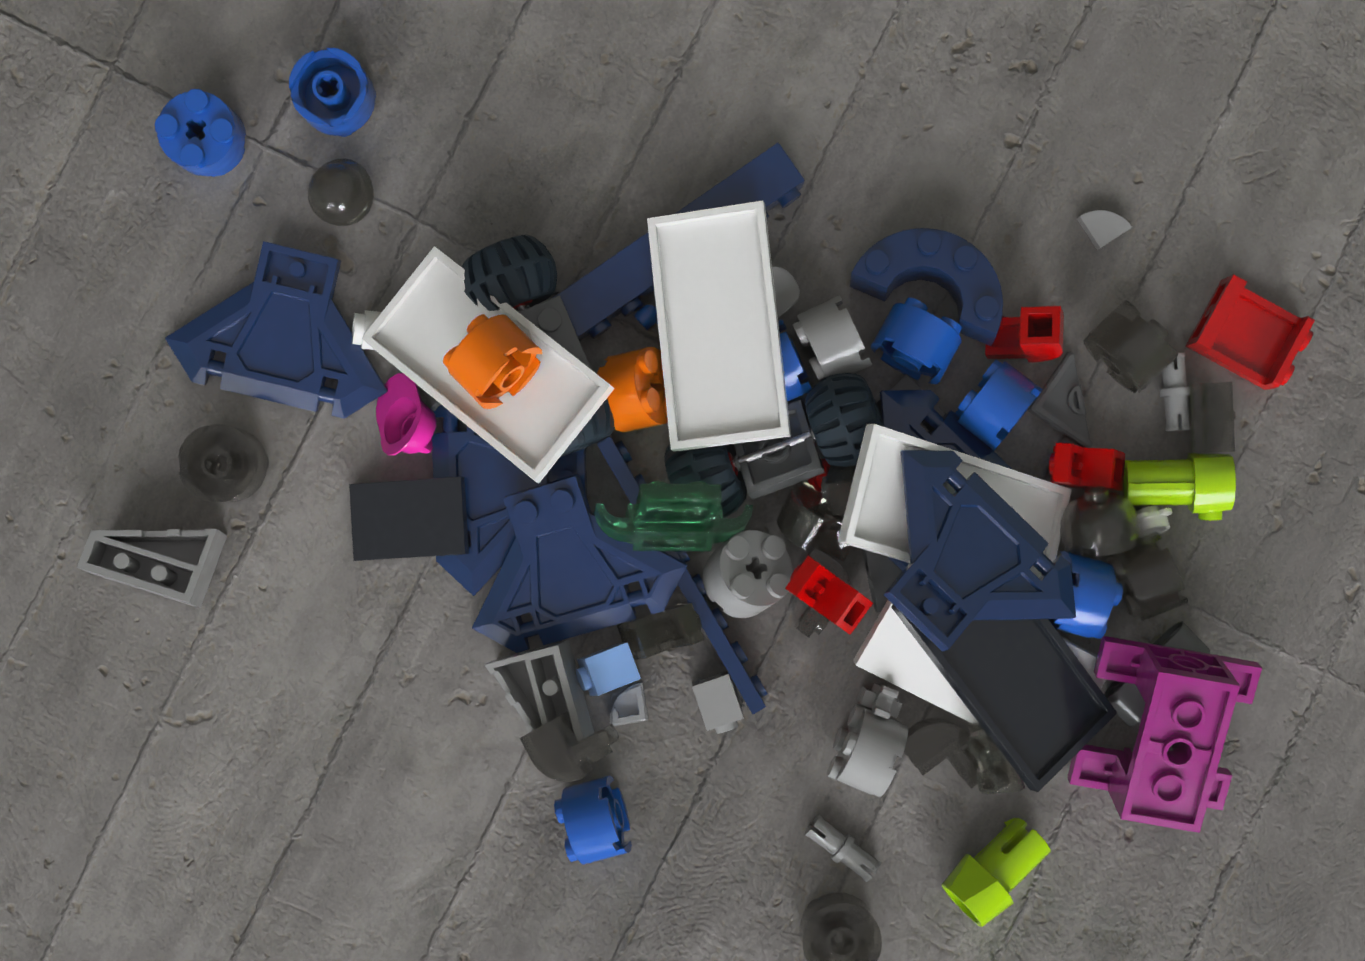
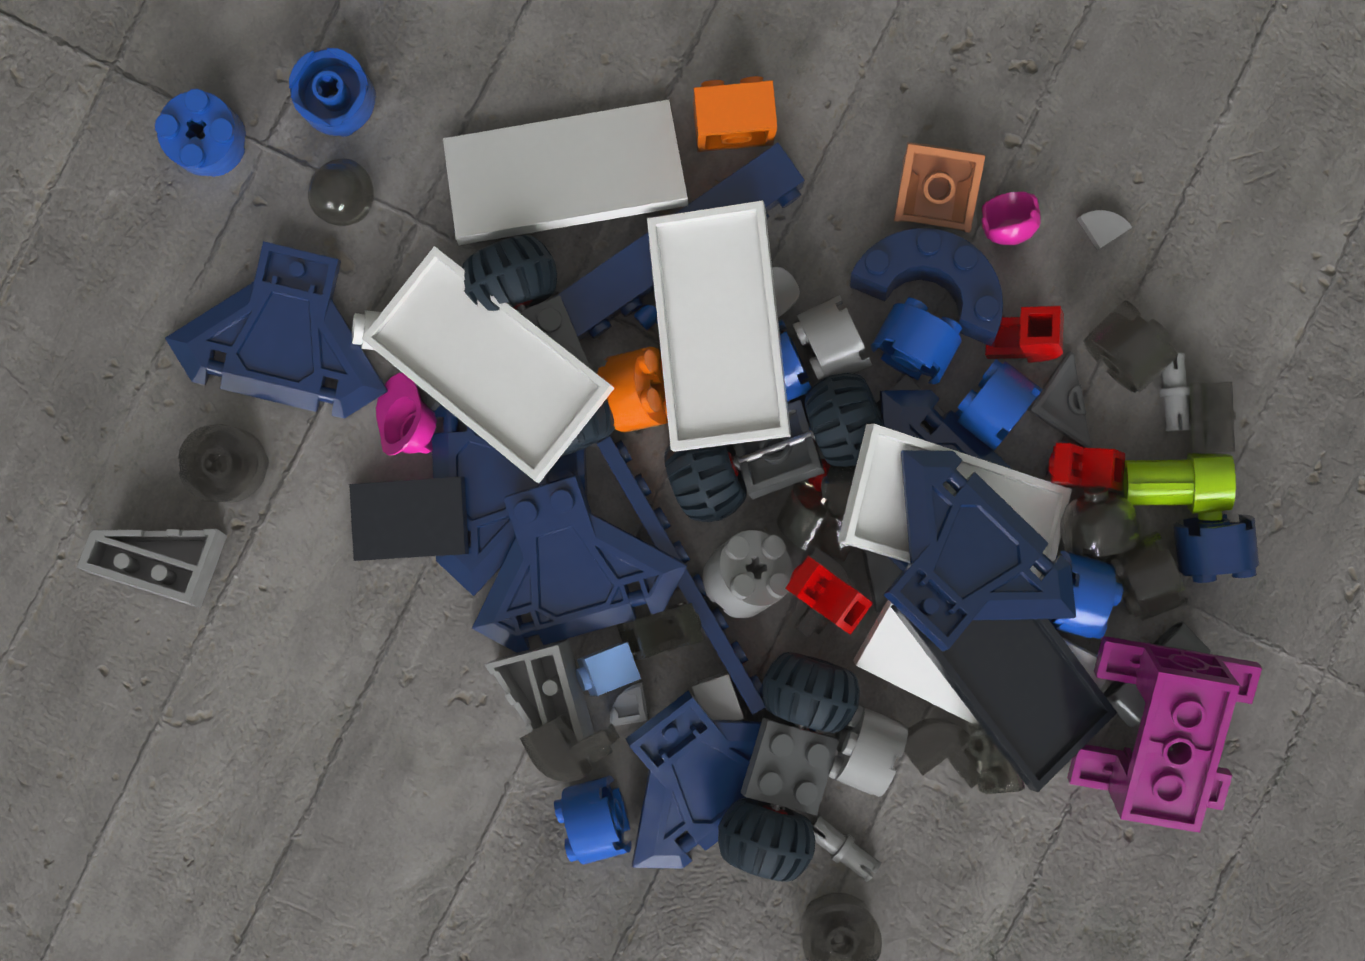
orange brick [443,314,542,409] -> none
clear green plate [594,481,753,551] -> none
light grey plate [857,683,903,719] -> none
lime piece [941,818,1051,927] -> none
white plate [1130,505,1173,537] -> none
red panel [1185,274,1315,390] -> none
none -> white tile [443,100,689,245]
none -> dark blue plate [625,690,816,869]
none -> orange brick [693,76,777,152]
none -> black plate [718,652,860,882]
none -> nougat slope [894,142,985,233]
none -> dark pink hair [982,191,1041,245]
none -> dark blue brick [1173,514,1259,583]

